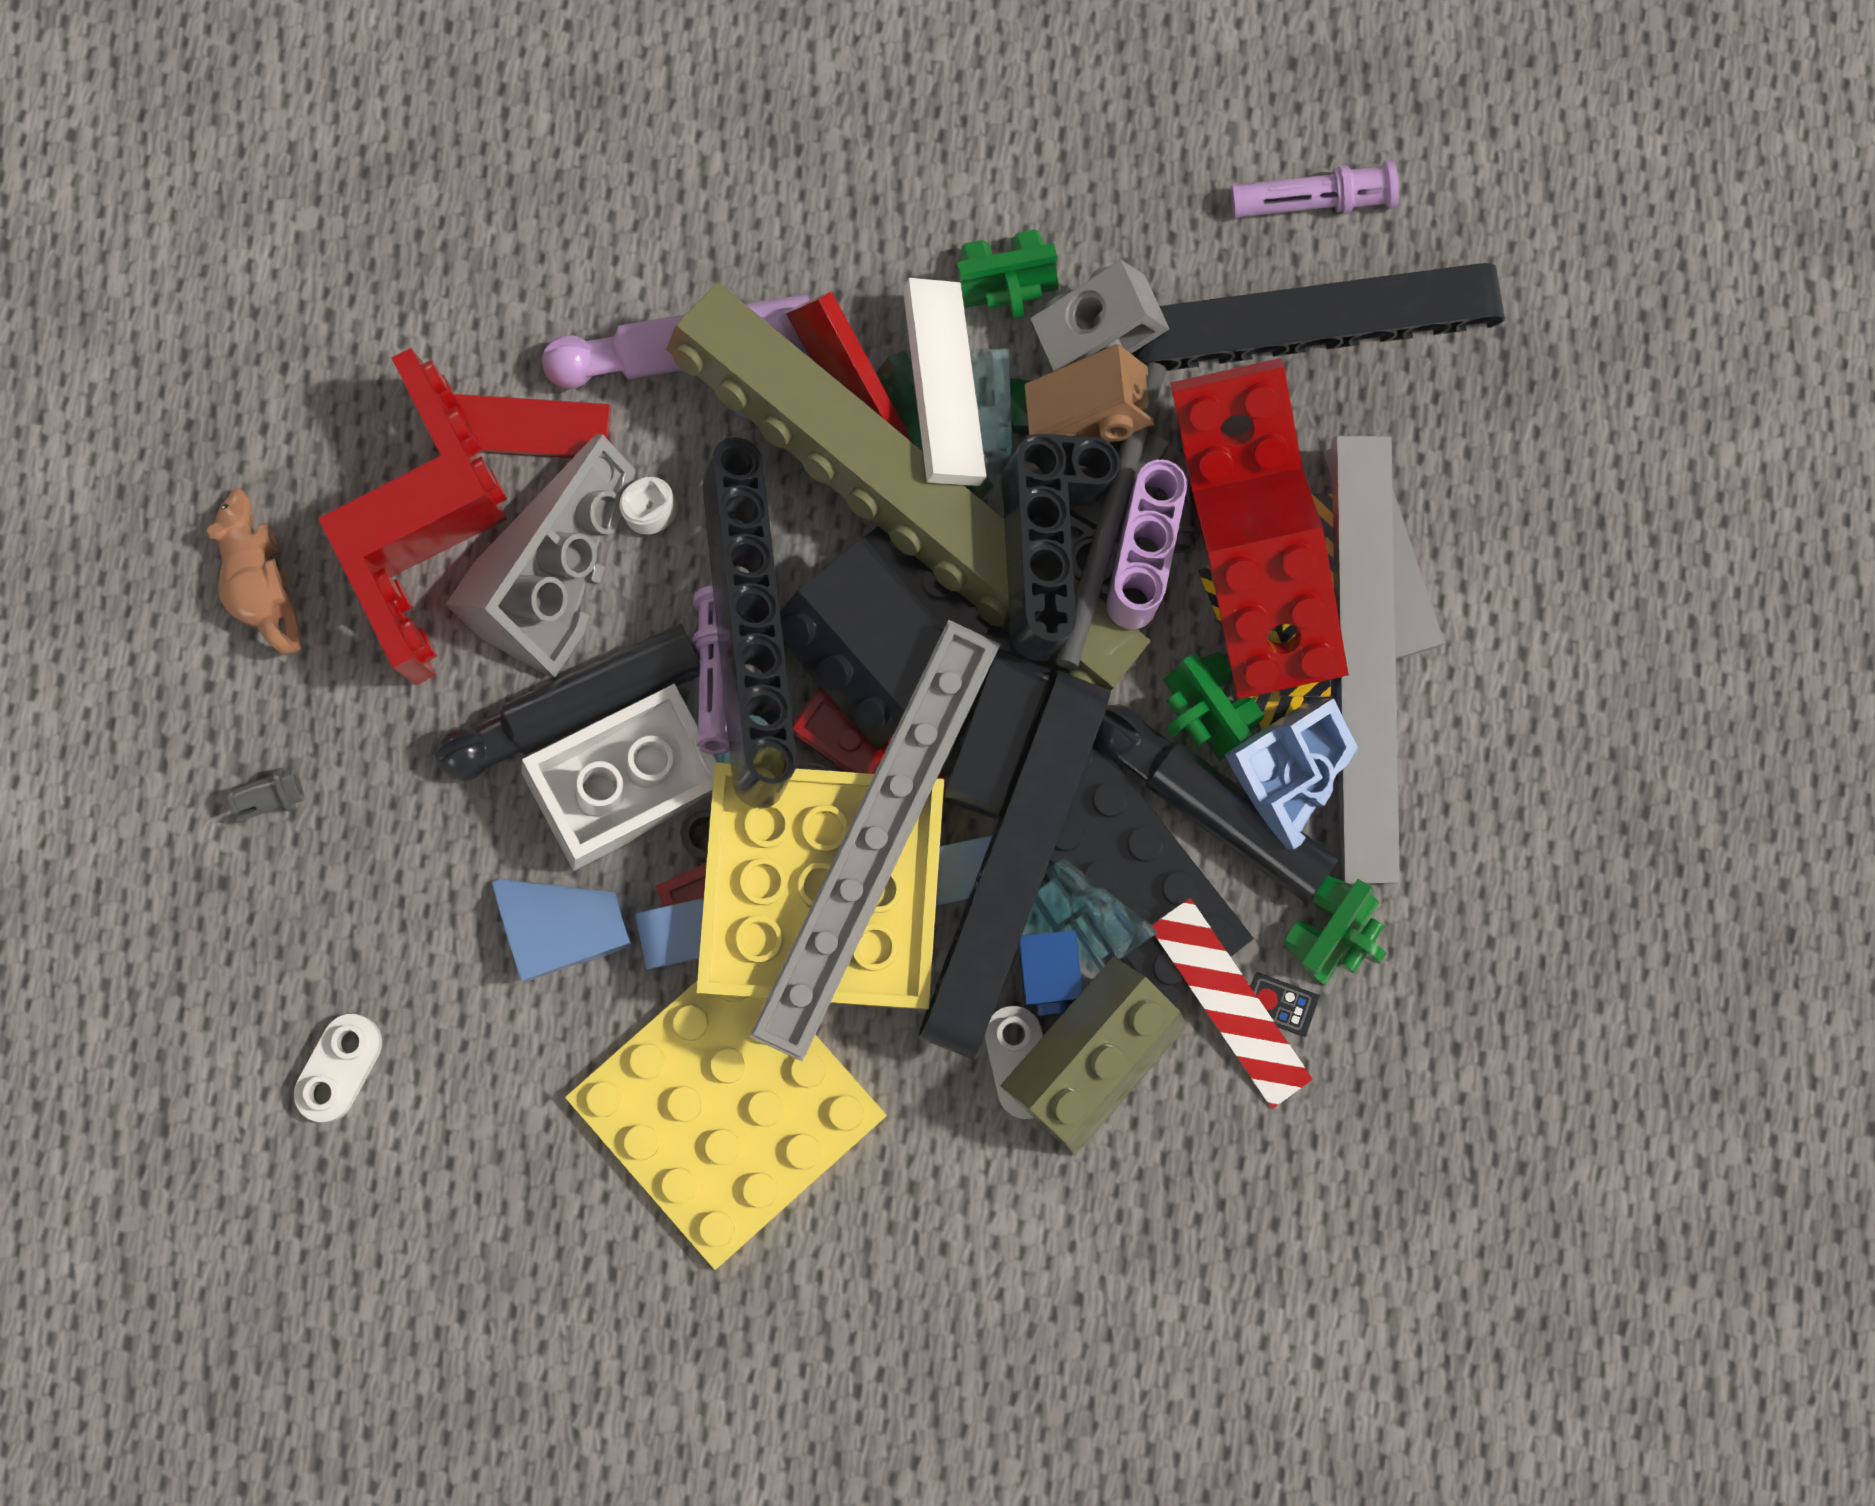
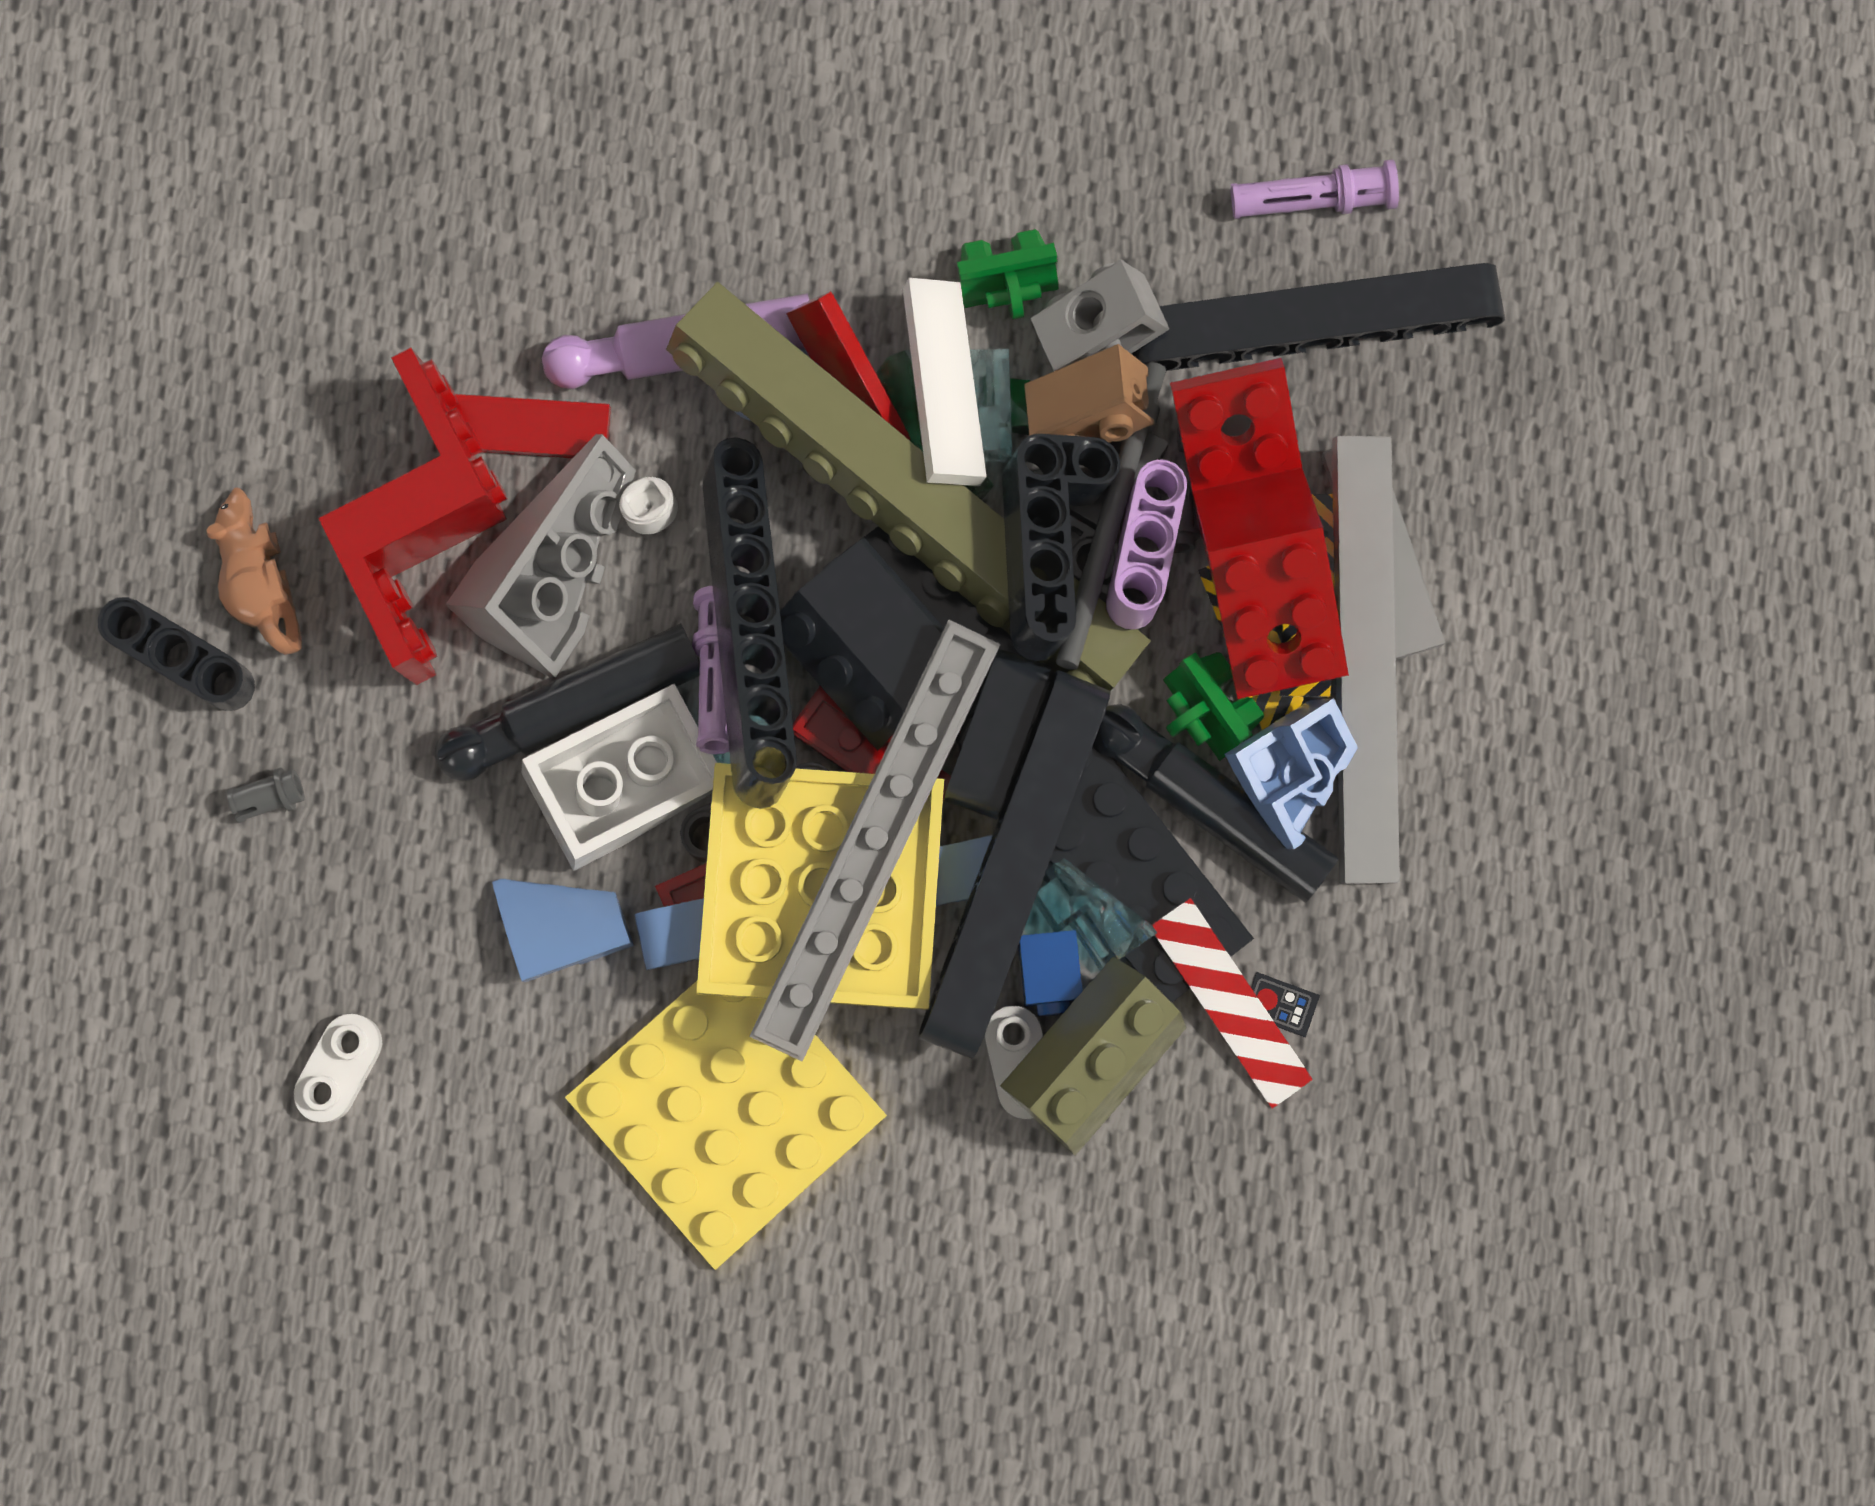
green hips [1284,876,1387,986] -> none
none -> black beam [98,597,255,711]

